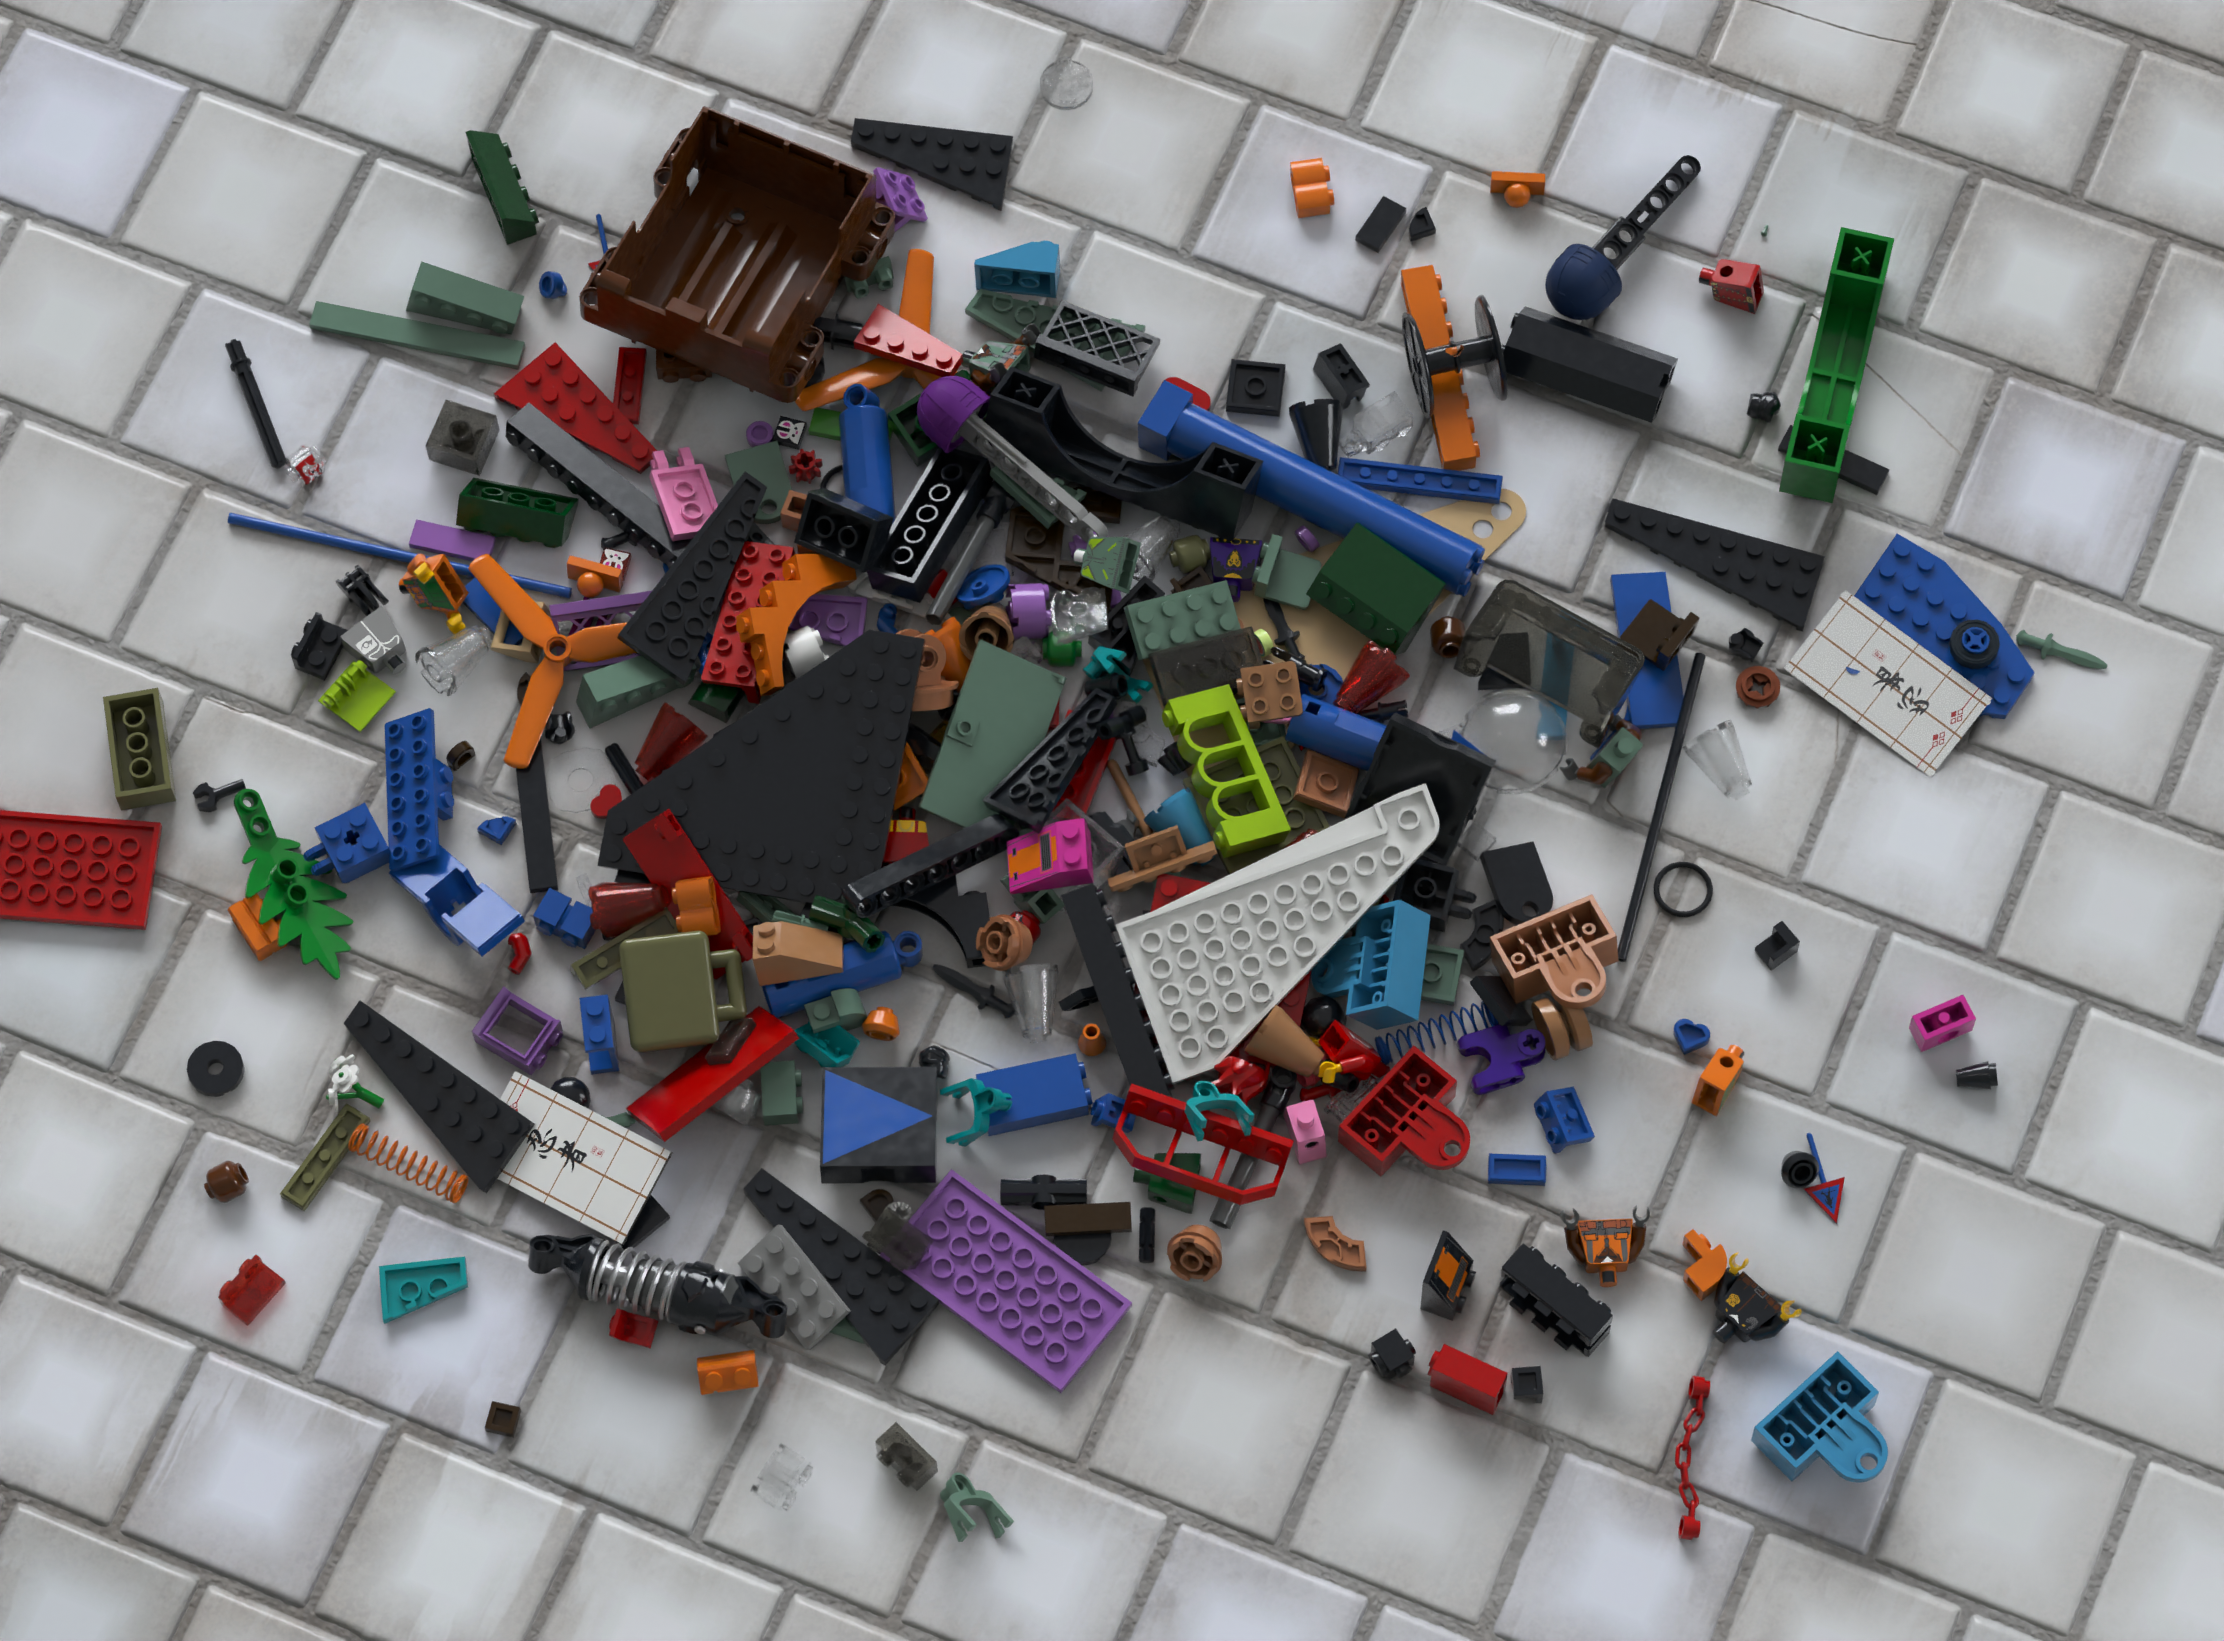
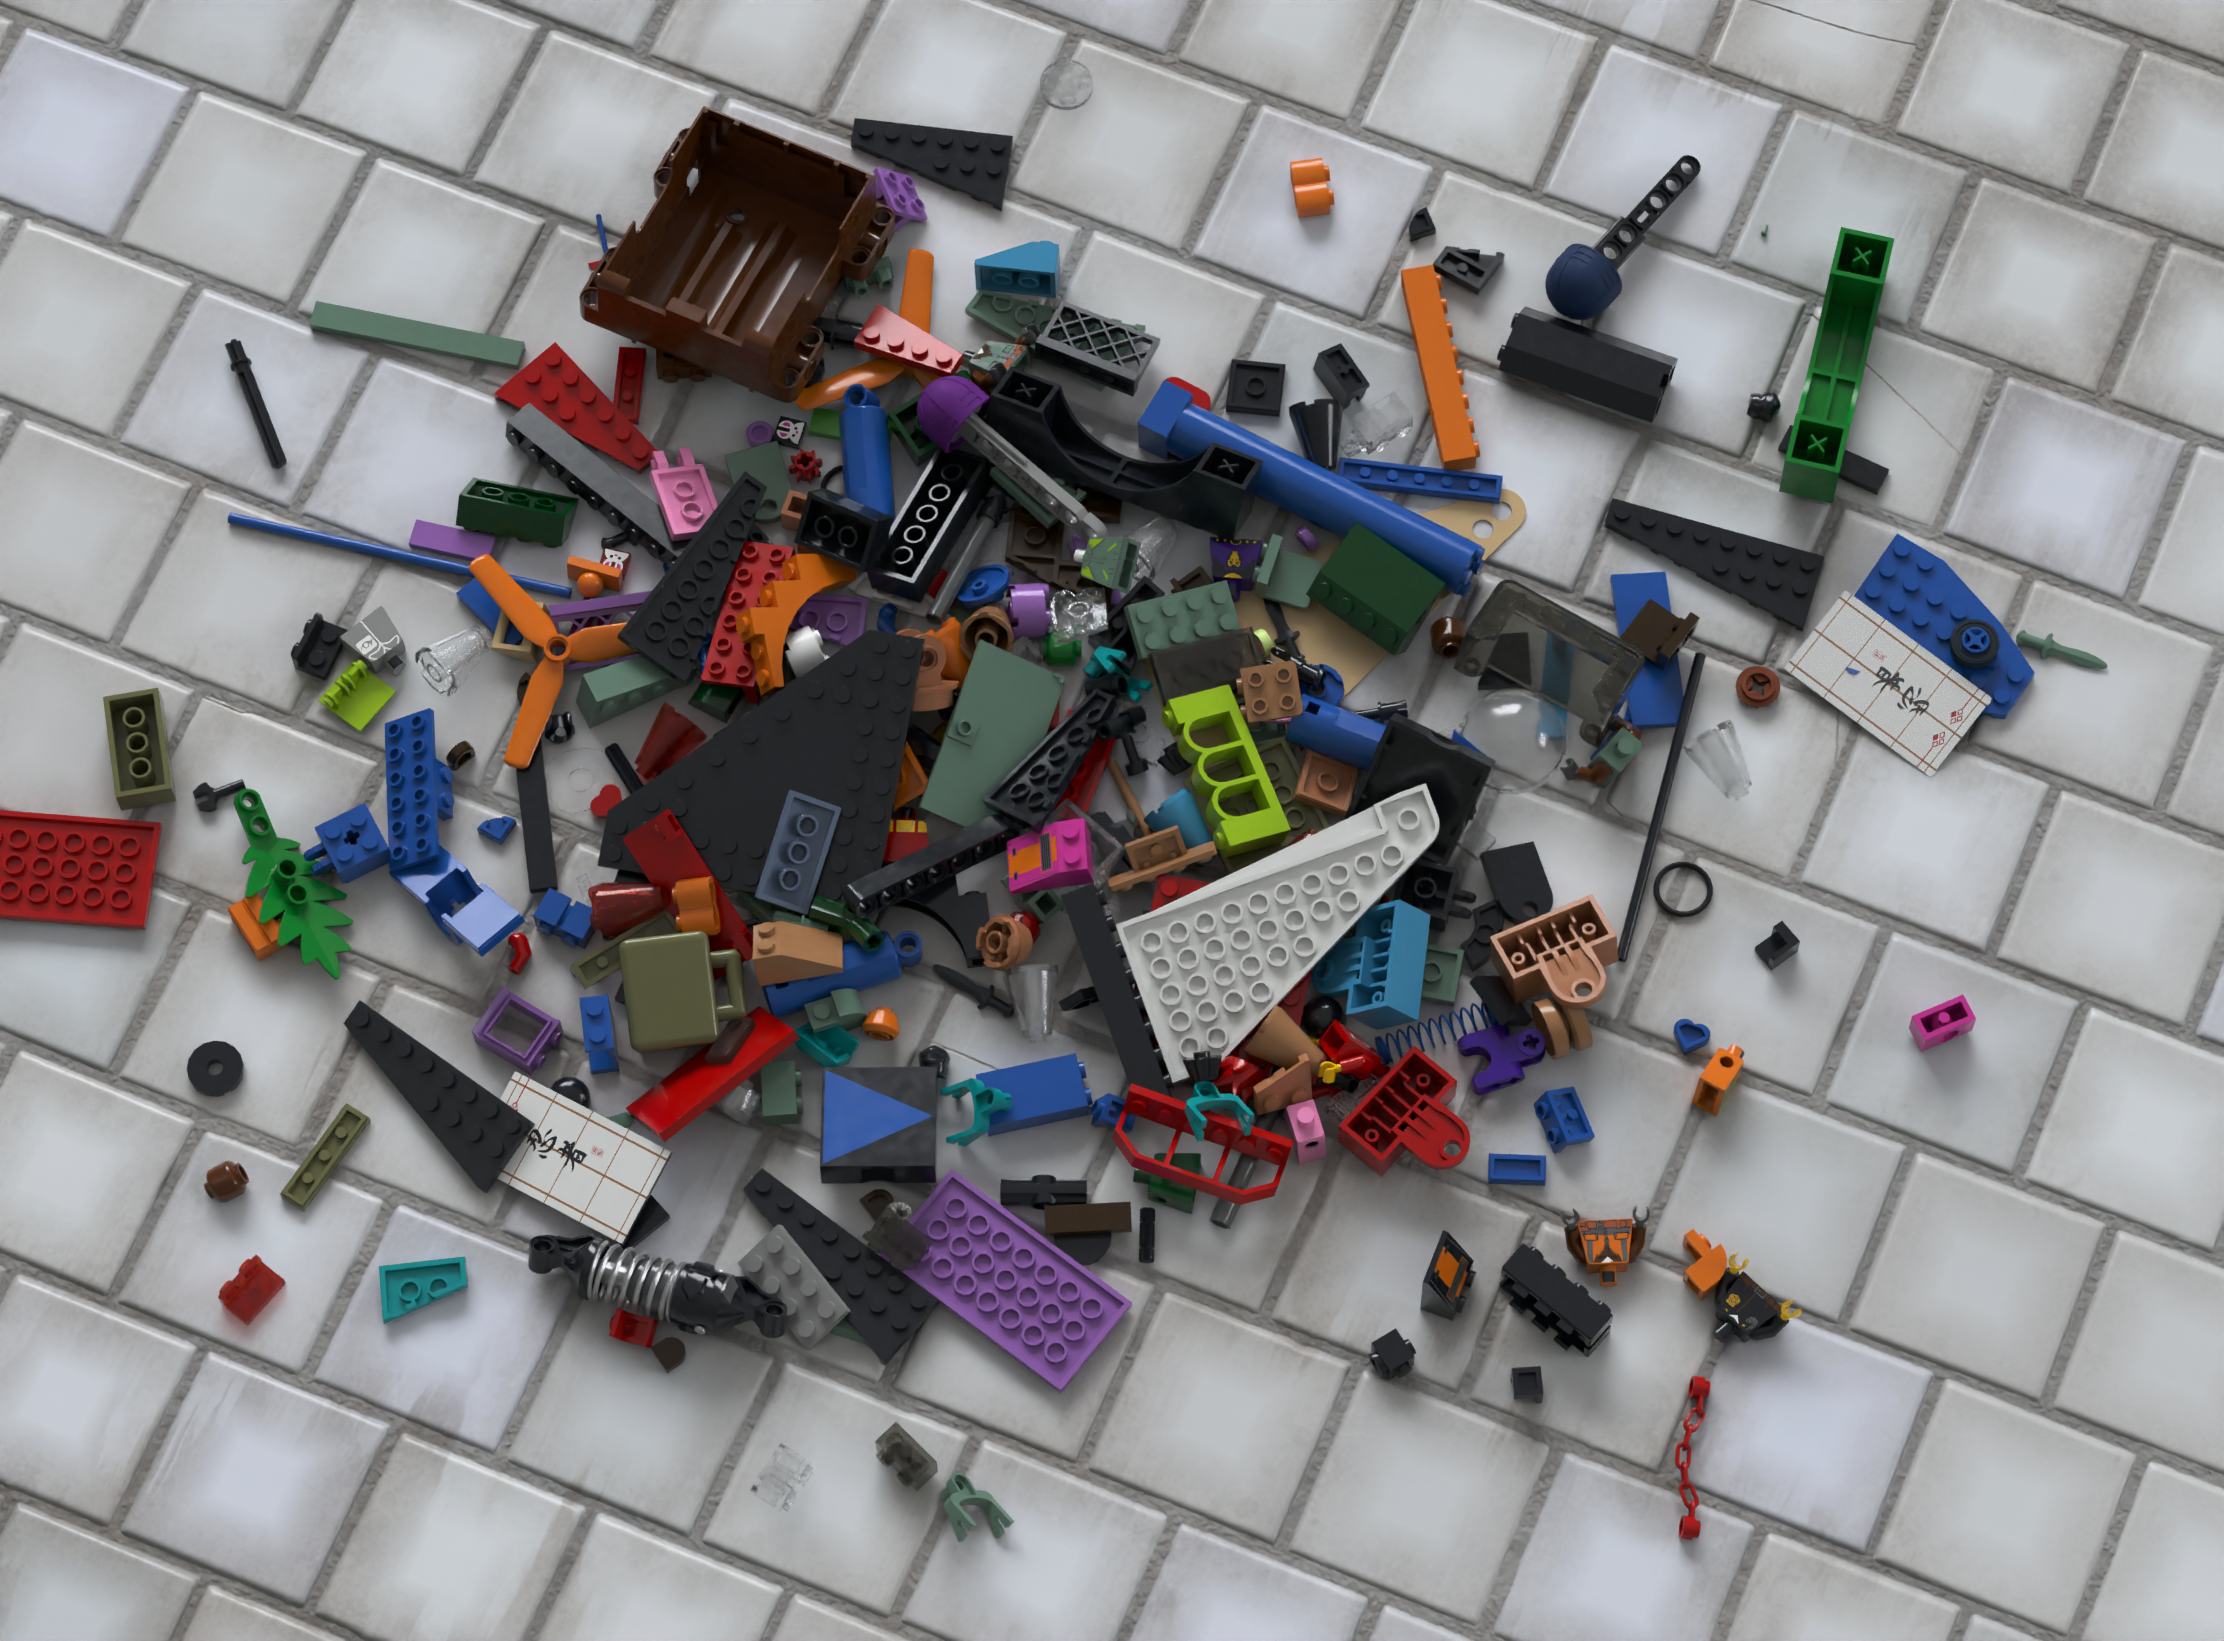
clear head [285,444,326,485] -> none
white plant [326,1054,384,1113] -> none
black arm [336,565,389,616] -> none
orange piece [348,1123,469,1203] -> none
torso [399,554,469,635] -> none
sand green wedge [406,261,524,335] -> none
clear smoke brick [425,400,500,476] -> none
dark green slope [465,130,539,245] -> none
dark brown tile [485,1401,521,1438] -> none
blue tile [539,271,567,299] -> none
orange brick [697,1350,759,1395] -> none
orange cone [1078,1024,1106,1056] -> none
nougat cone [1167,1224,1222,1282] -> none
olive head [1169,535,1211,574] -> none
nougat tile [1304,1216,1366,1271] -> none
clear red cone [1333,640,1410,714] -> none
black tile [1355,196,1406,253] -> none
black piece [1402,295,1508,418] -> none
red brick [1428,1344,1508,1415] -> none
orange tile [1490,171,1545,208] -> none
red torso [1699,259,1764,314] -> none
black arm [1729,628,1764,663] -> none
dark azure brick [1751,1351,1888,1483] -> none
black cone [1781,1151,1819,1188] -> none
piece [1803,1133,1845,1224] -> none
black cone [1956,1061,1998,1089] -> none
none -> dark brown tile [651,1337,686,1373]
none -> sand blue slope [755,790,842,915]
none -> black piece [1183,1051,1222,1082]
none -> nougat wing [1253,1053,1312,1115]
none -> black wing [1433,246,1505,295]

